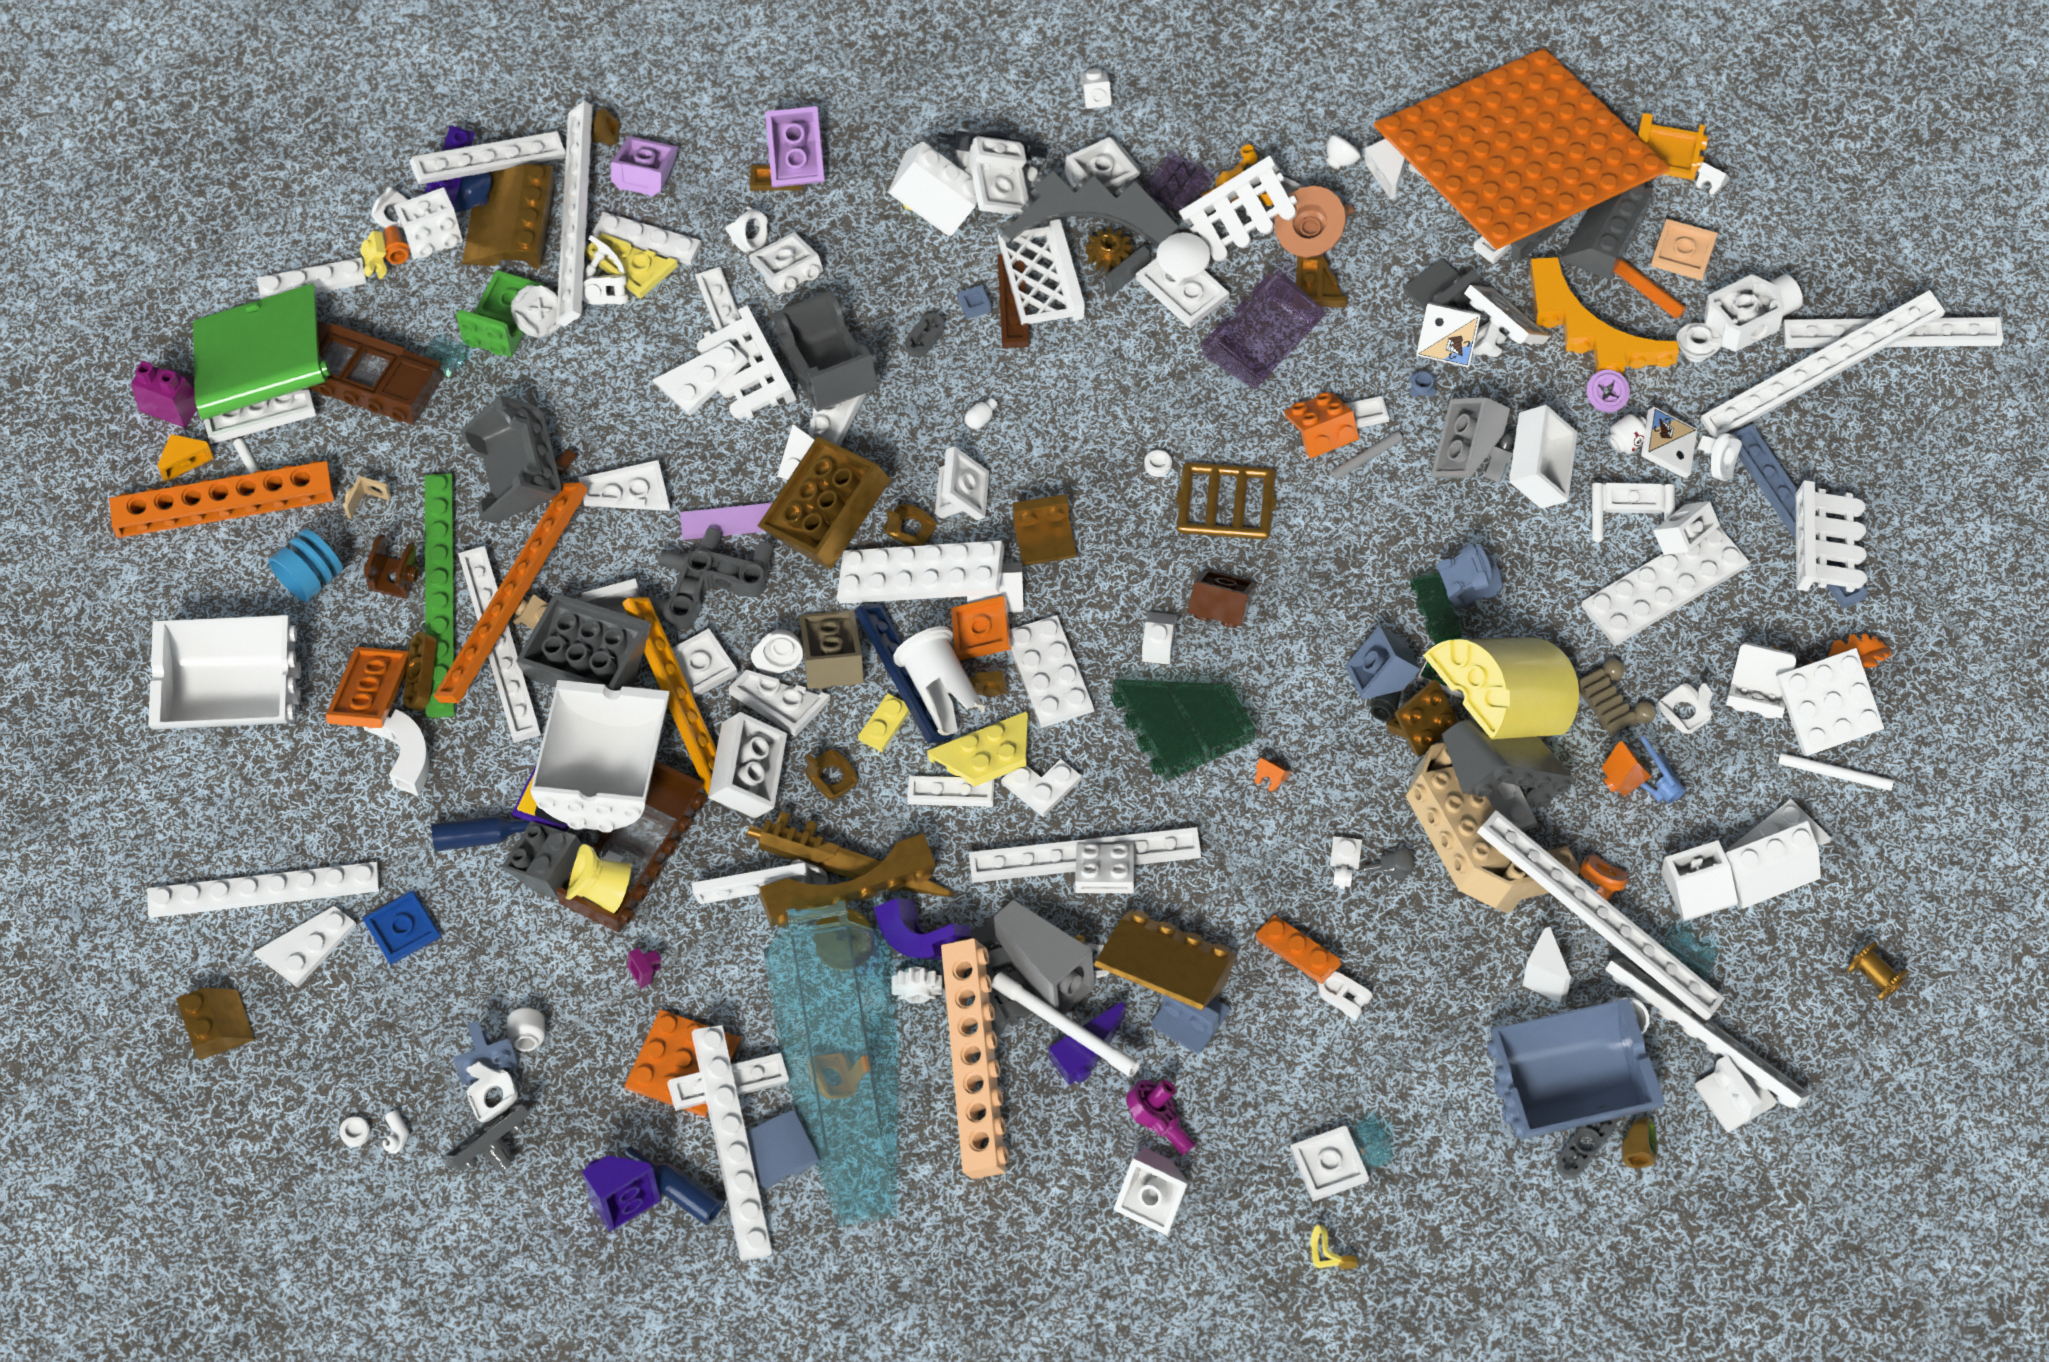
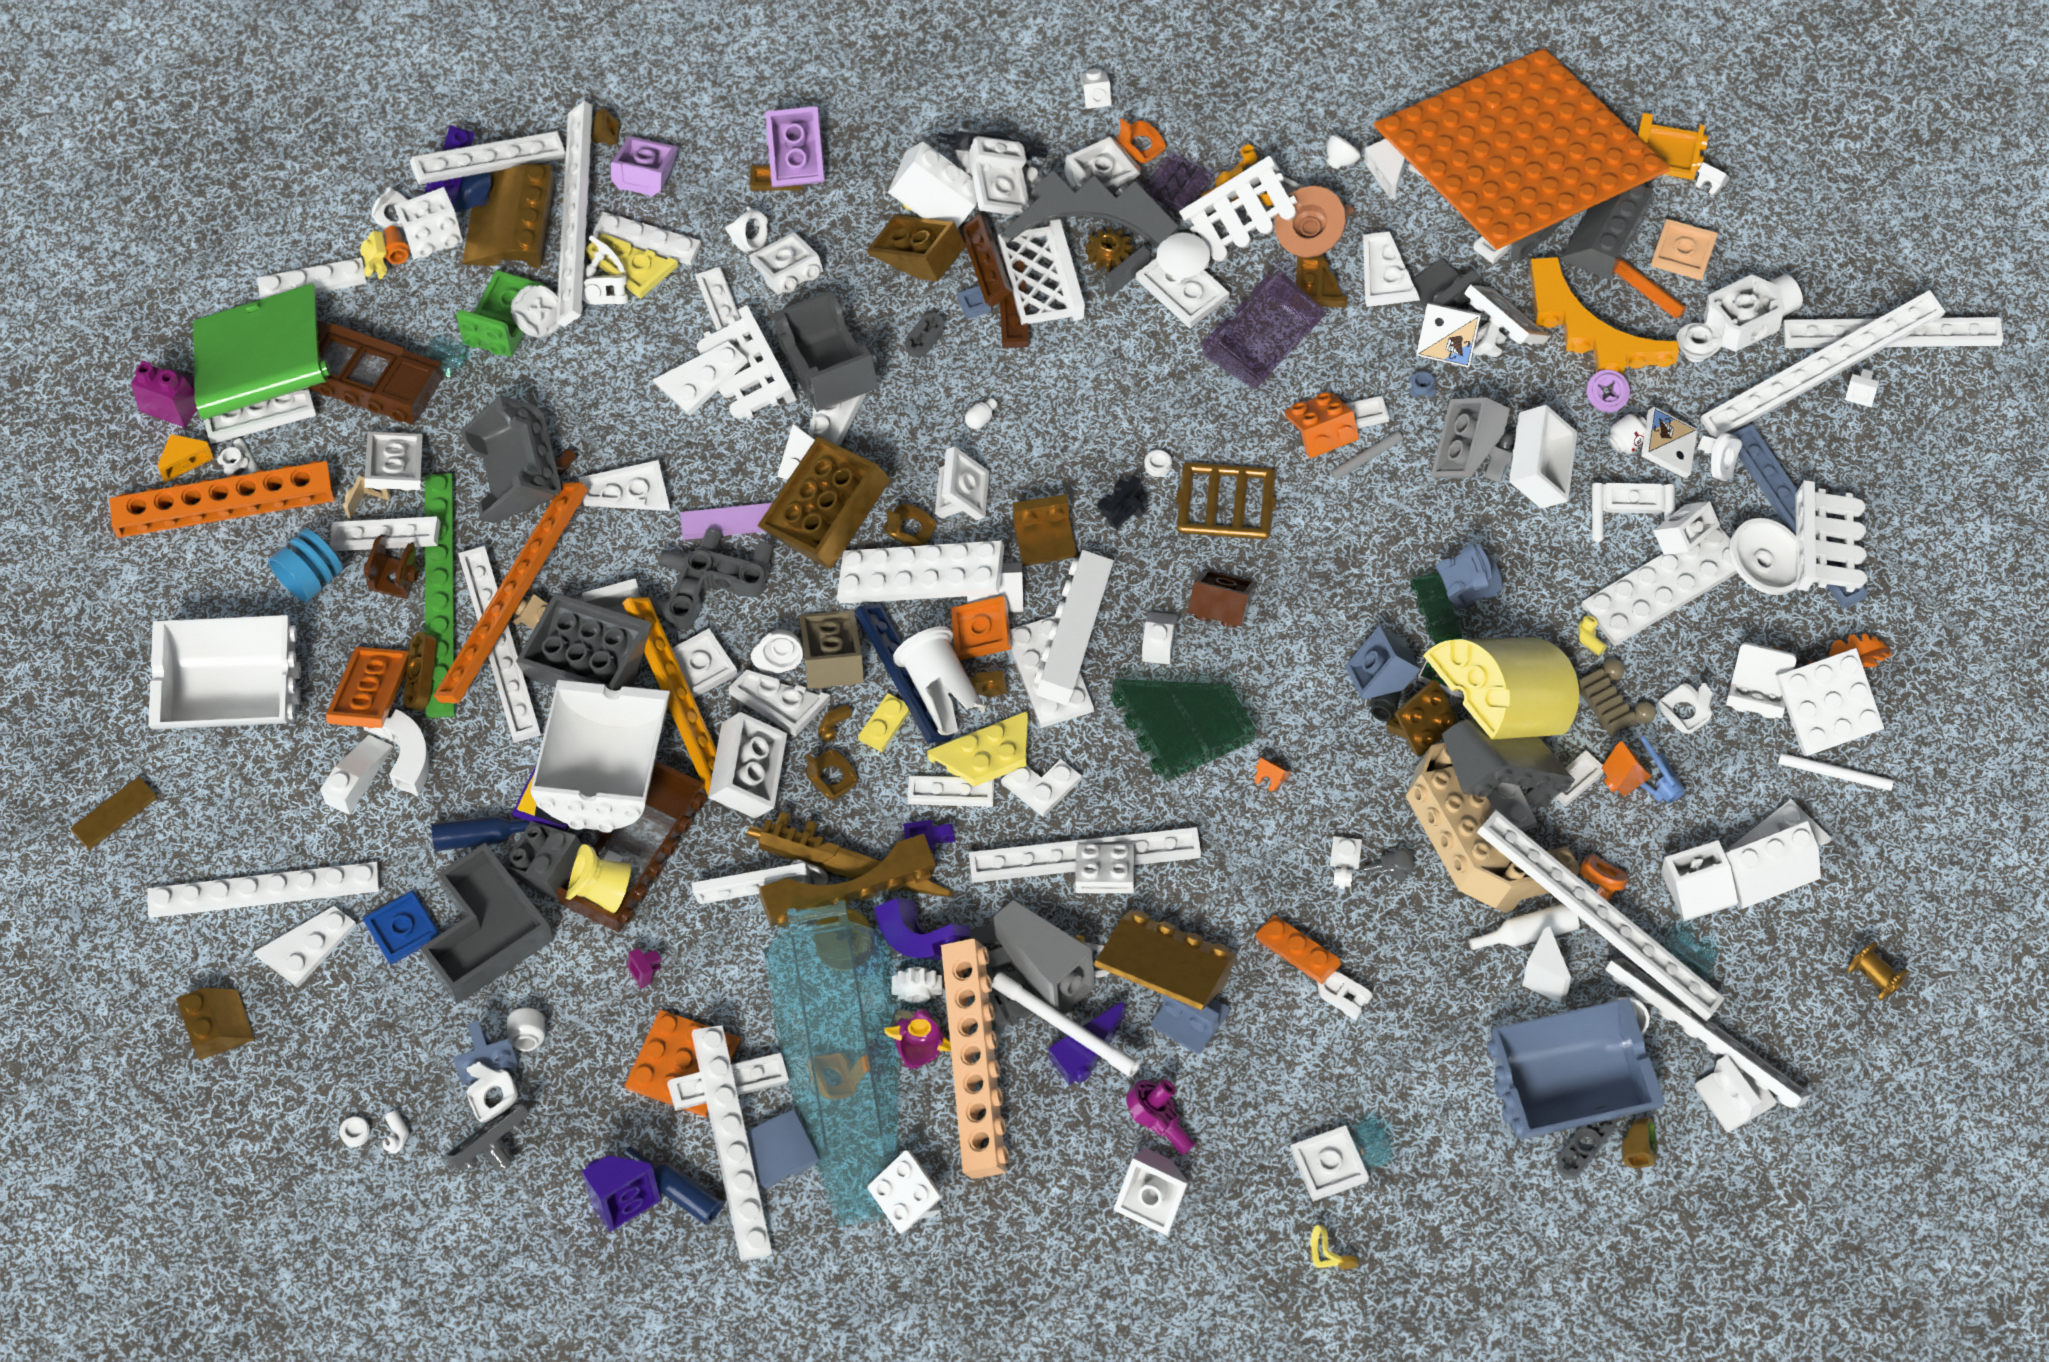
none -> pearl gold tile [70,776,157,850]
none -> white plate [217,446,249,476]
none -> white slope [320,735,393,815]
none -> white plate [329,517,441,551]
none -> white plate [365,432,422,491]
none -> dark grey piece [420,843,553,1004]
none -> pearl gold arm [817,705,852,742]
none -> pearl gold slope [866,215,966,282]
none -> white bracket [868,1150,942,1233]
none -> magenta hair [884,1009,951,1070]
none -> dark purple plate [903,820,955,851]
none -> reddish brown plate [961,213,1012,307]
none -> white brick [1034,550,1114,706]
none -> black hips [1097,476,1147,530]
none -> orange piece [1117,119,1166,163]
none -> white wing [1363,232,1420,307]
none -> white piece [1469,904,1579,950]
none -> white tile [1555,750,1605,807]
none -> light yellow arm [1578,615,1607,656]
none -> white dish [1730,518,1797,595]
none -> white tile [1845,369,1879,407]

